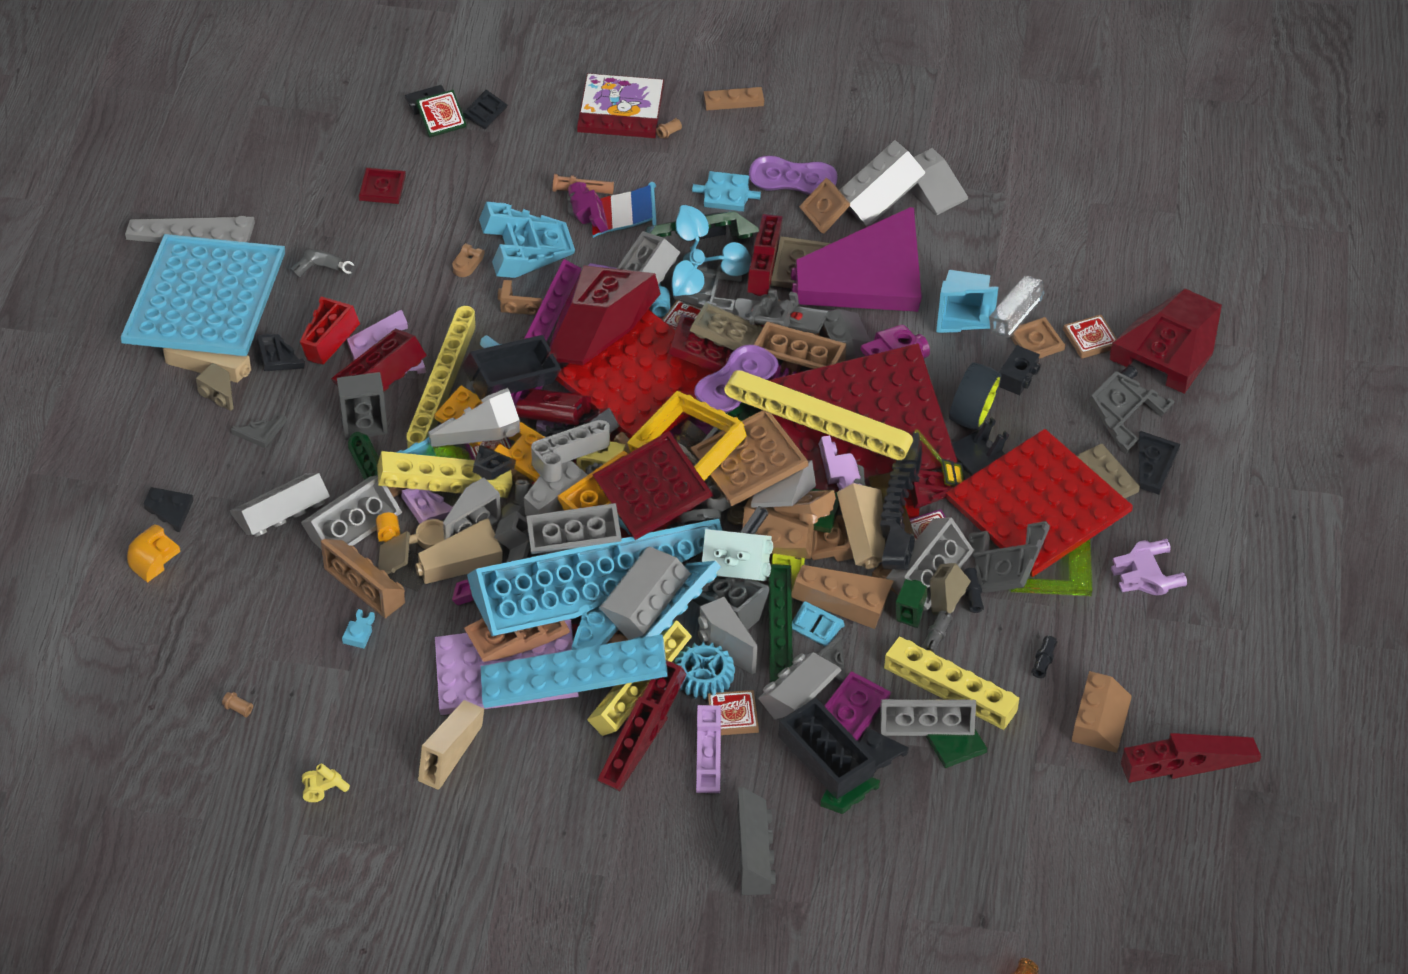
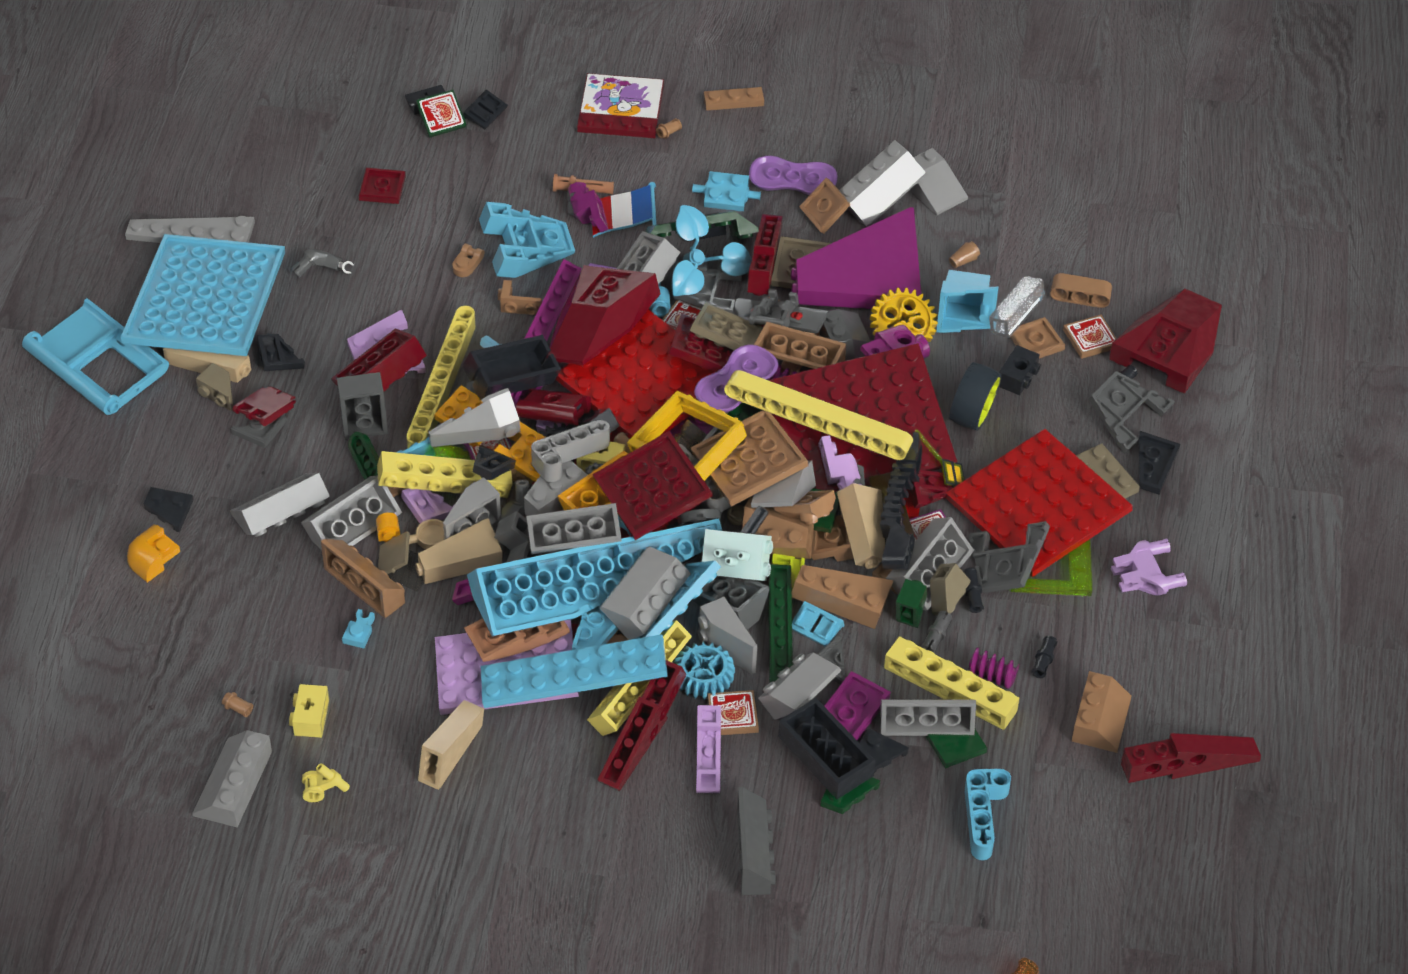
red wedge [300,297,360,365] -> none
black plate [952,417,1009,476] -> none
none -> medium azure piece [22,298,169,415]
none -> light grey slope [192,730,272,827]
none -> dark red plate [232,386,296,426]
none -> light yellow brick [289,684,329,738]
none -> yellow gear [870,288,938,342]
none -> medium nougat cone [949,241,980,268]
none -> medium azure beam [964,769,1011,860]
none -> magenta piece [968,647,1020,689]
none -> medium nougat beam [1050,273,1112,308]

